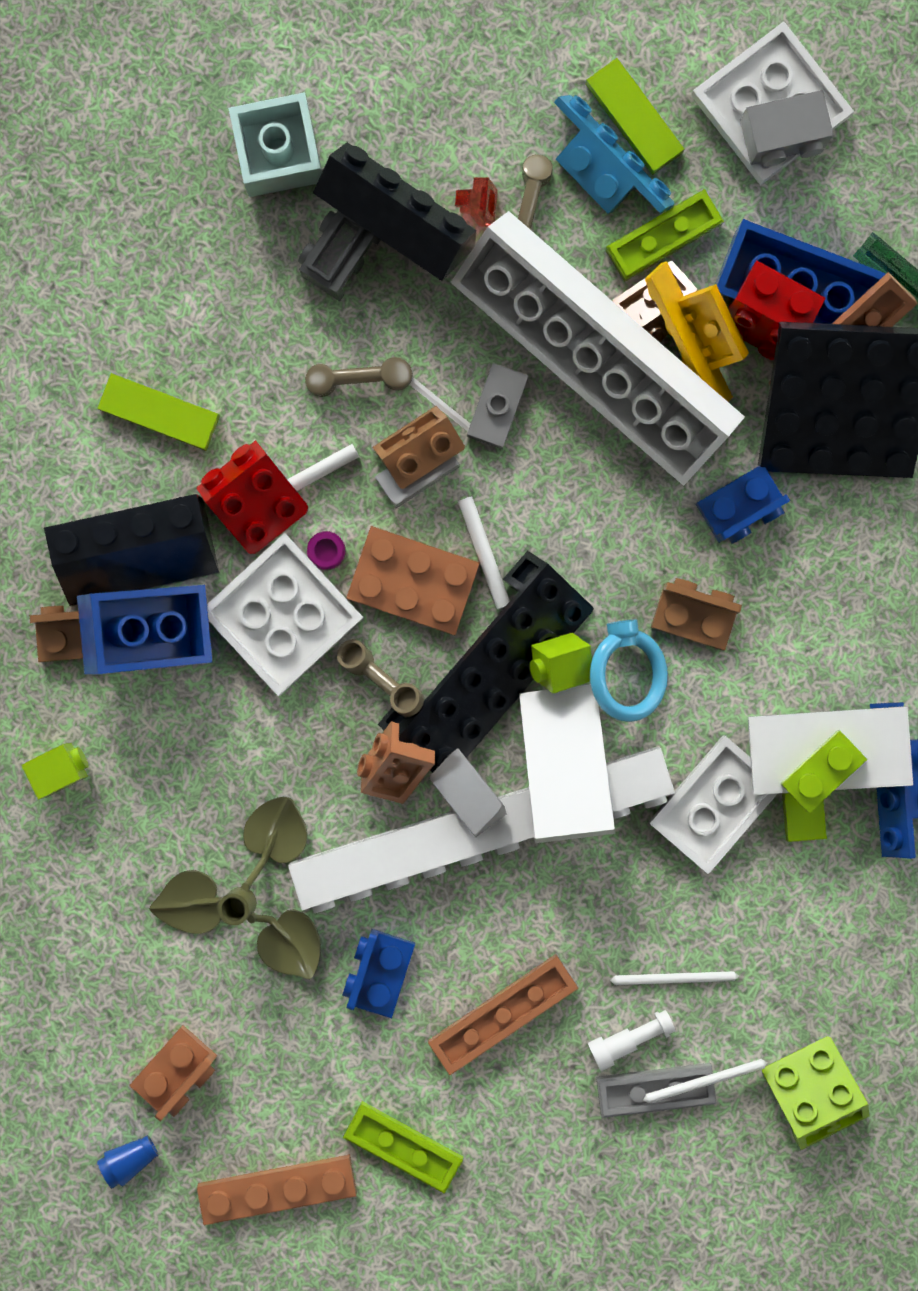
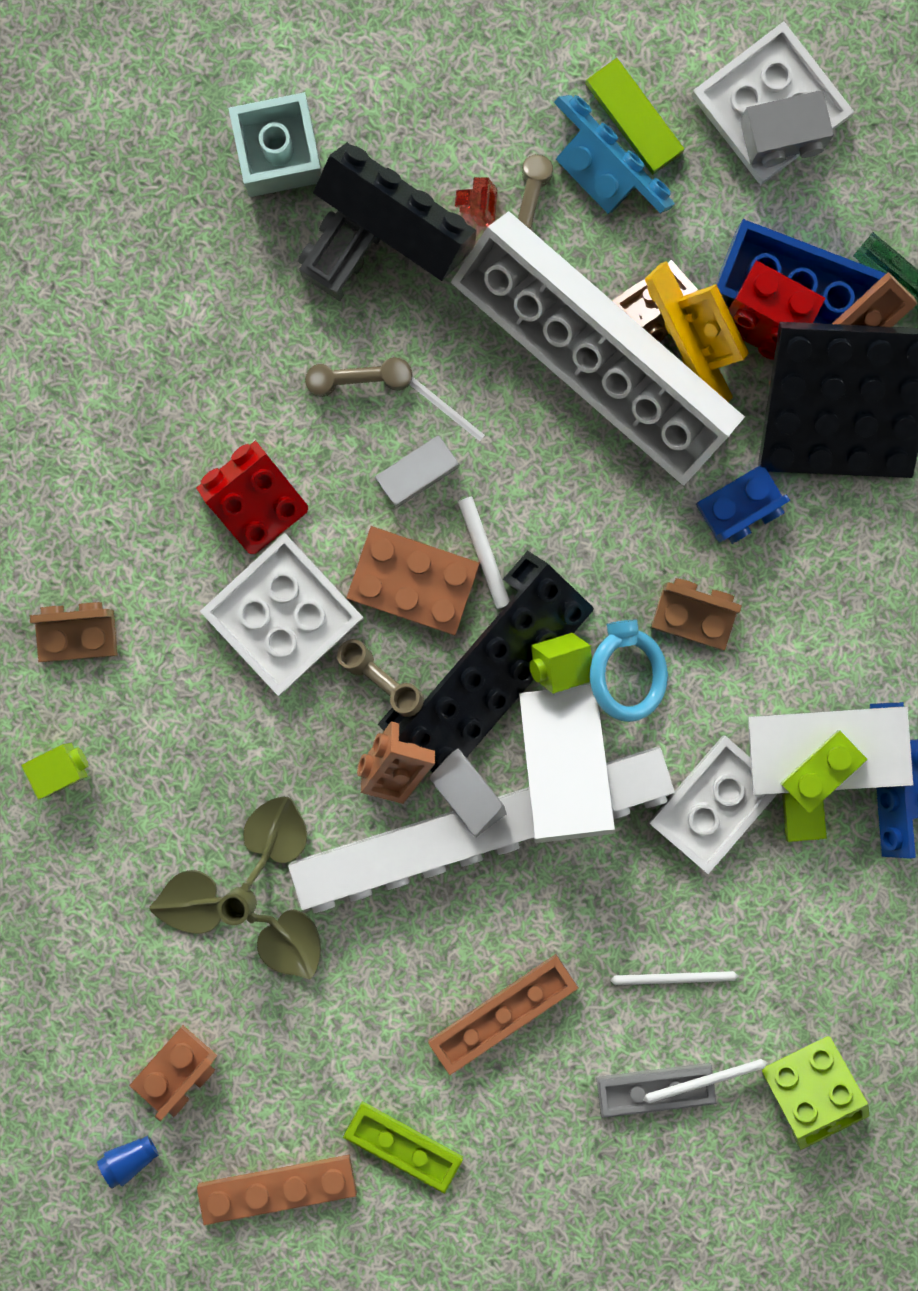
black slope [44,494,220,606] -> none
blue brick [77,585,213,674] -> none
lime tile [97,373,220,451] -> none
white bar [287,444,359,491] -> none
magenta tile [307,531,346,570] -> none
blue bracket [342,929,415,1019] -> none
medium nougat bracket [372,406,465,489] -> none
light grey plate [467,363,528,450] -> none
white piece [587,1010,676,1072] -> none
lime tile [605,189,724,282] -> none

